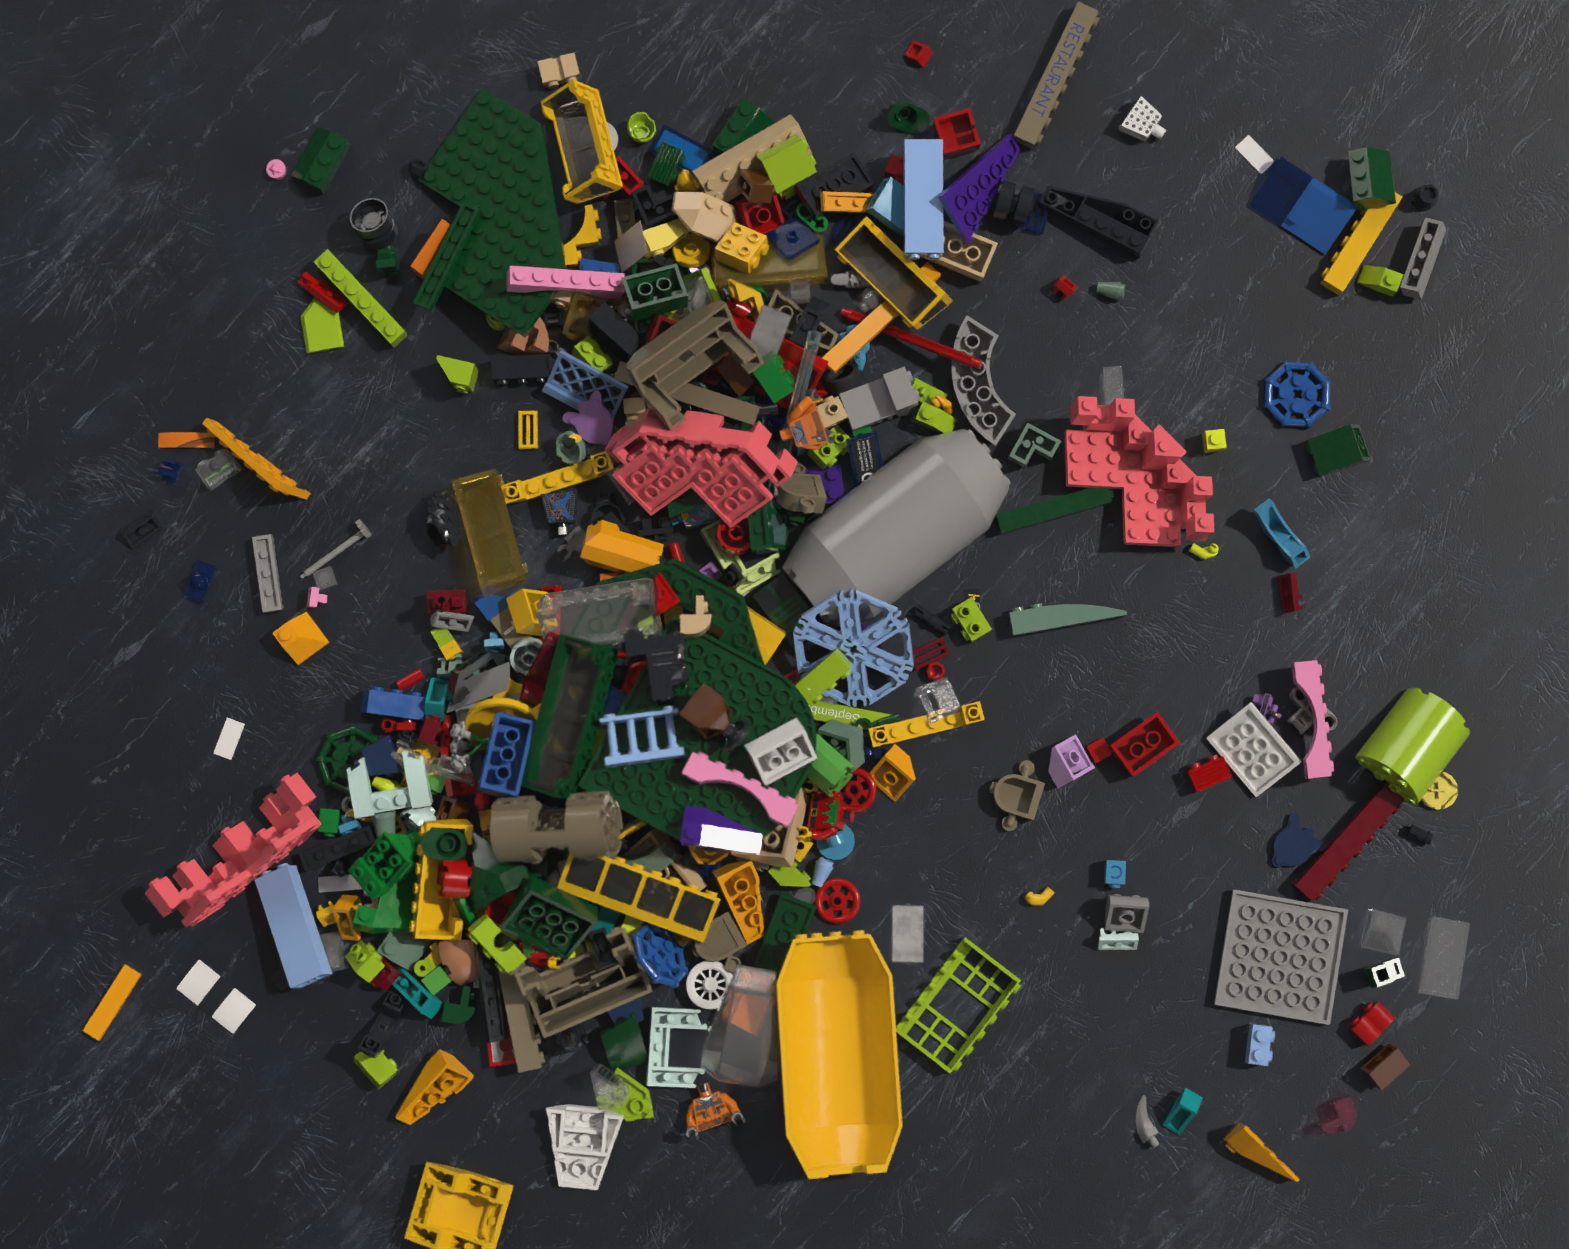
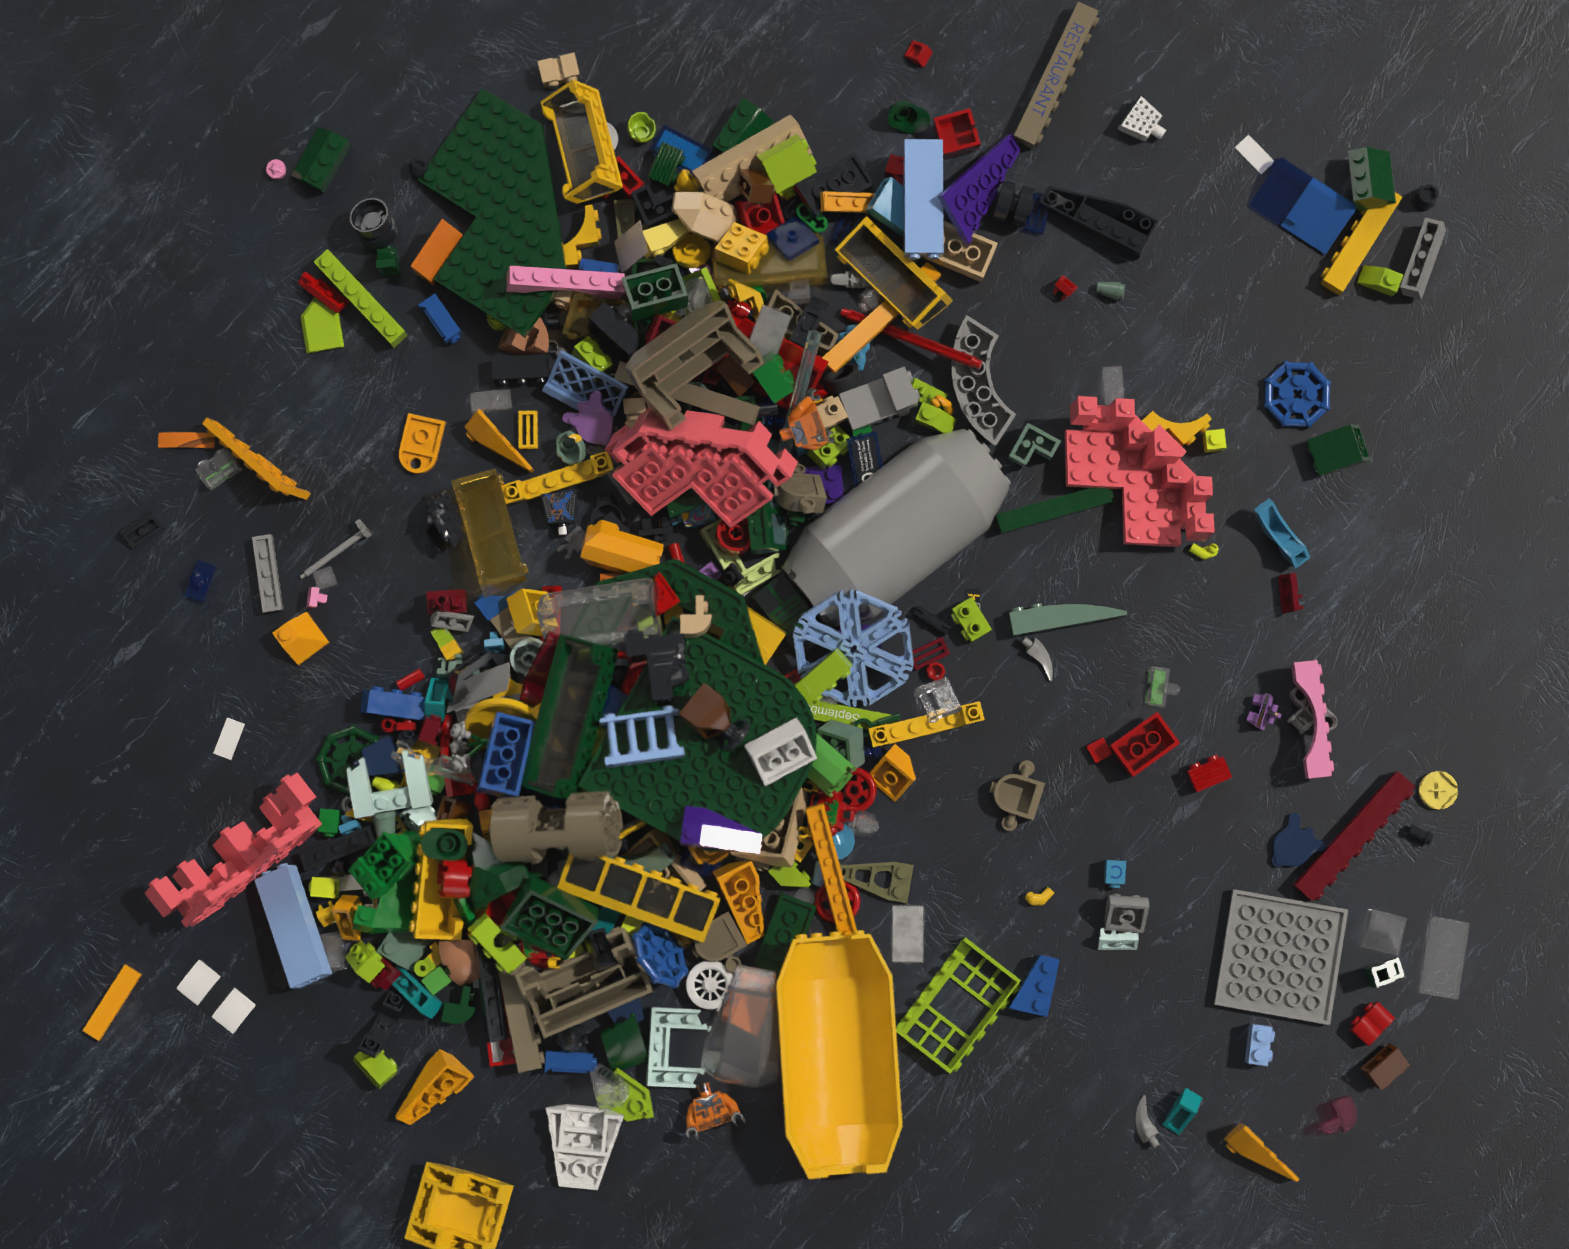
clear blue tile [158,460,183,483] -> none
dark green plate [413,201,482,312] -> none
lime slope [436,355,479,394] -> none
bright pink arch [682,752,799,829] -> none
lavender slope [1048,734,1095,788] -> none
white plate [1206,702,1301,797] -> none
lime cylinder [1355,688,1470,807] -> none
none -> neon yellow brick [308,877,340,898]
none -> light orange tile [399,413,446,474]
none -> blue window [417,294,462,344]
none -> light orange wedge [465,409,534,473]
none -> clear slope [469,390,512,413]
none -> blue window [545,1050,597,1074]
none -> light orange tile [805,803,857,935]
none -> olive plate [840,862,914,903]
none -> clear head [849,810,879,838]
none -> blue wedge [1008,955,1060,1017]
none -> light grey bar [1021,636,1053,681]
none -> yellow arch [1142,411,1212,446]
none -> clear piece [1143,666,1180,708]

